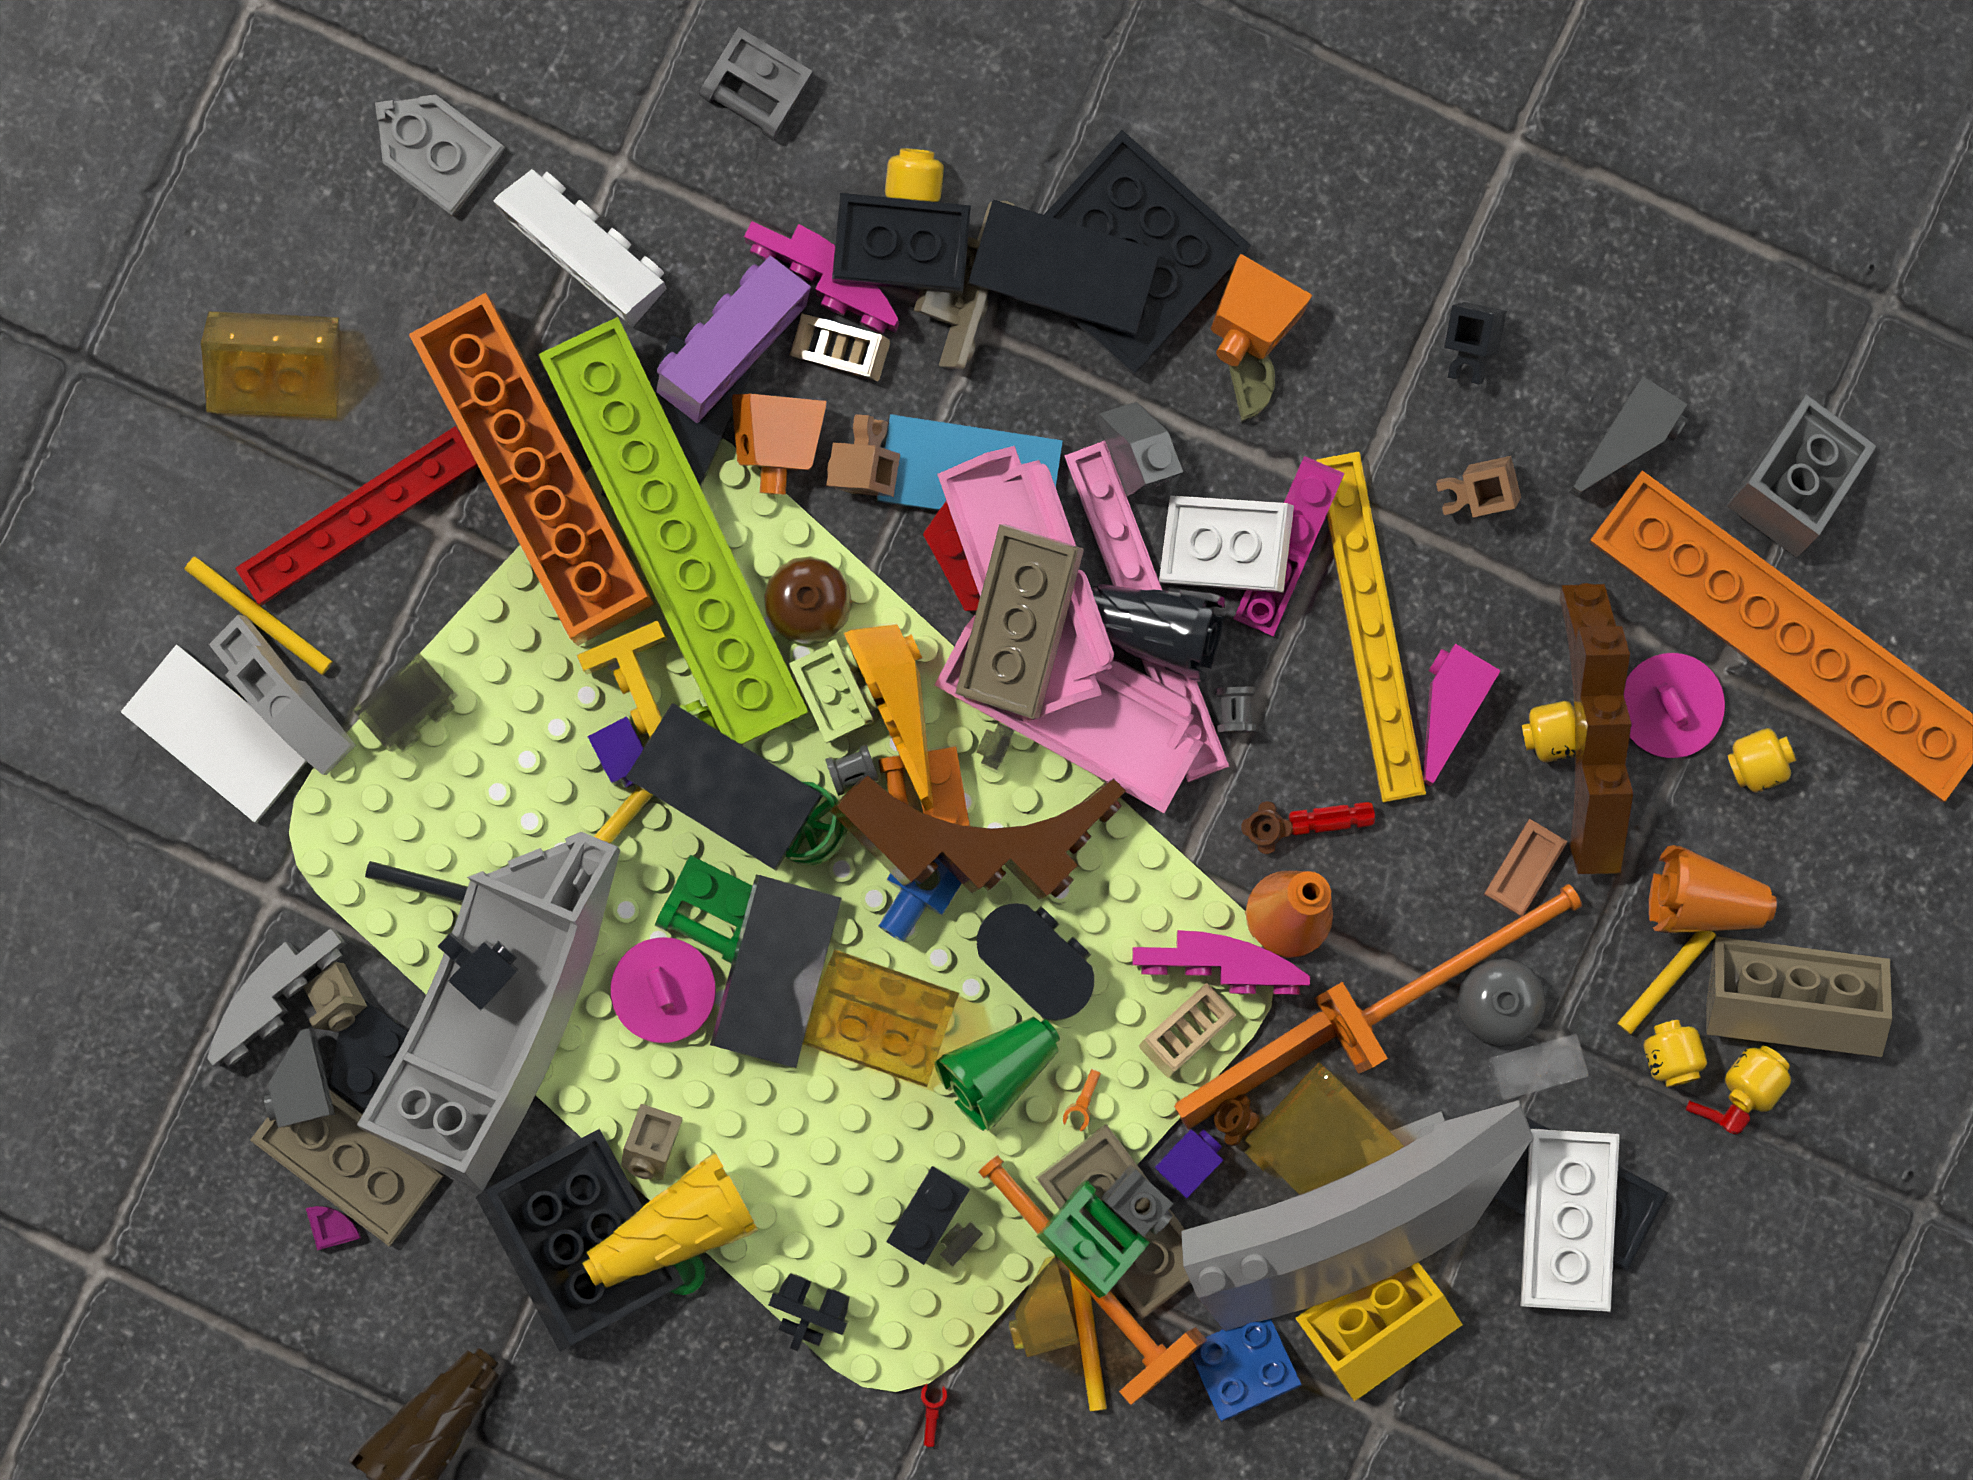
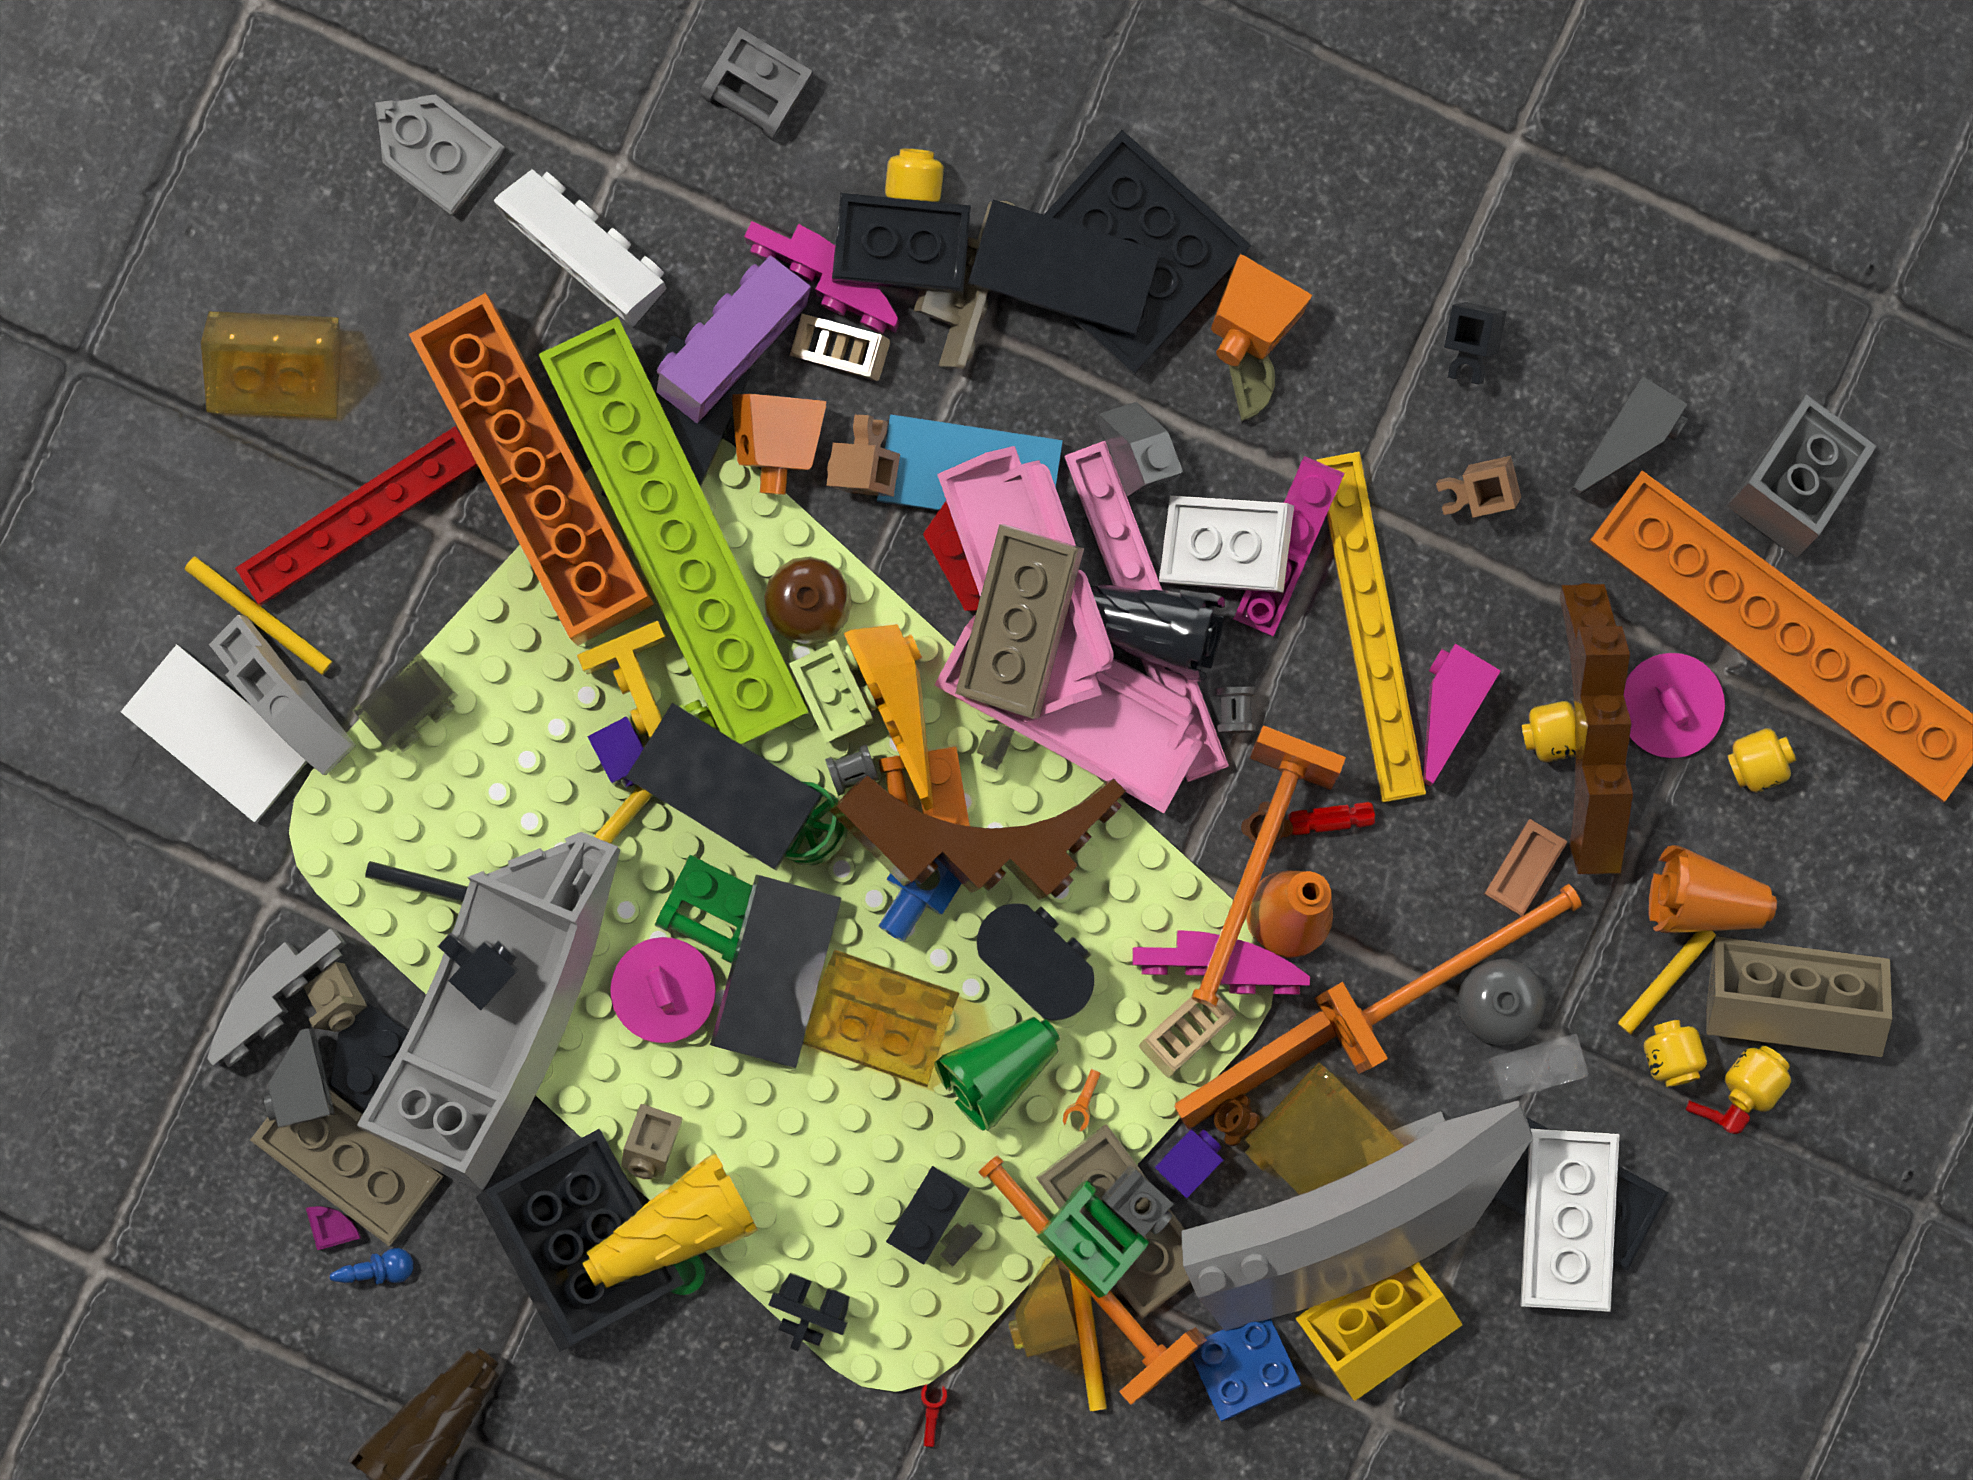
none -> blue bar [329,1248,414,1285]
none -> orange tile [1191,725,1346,1008]

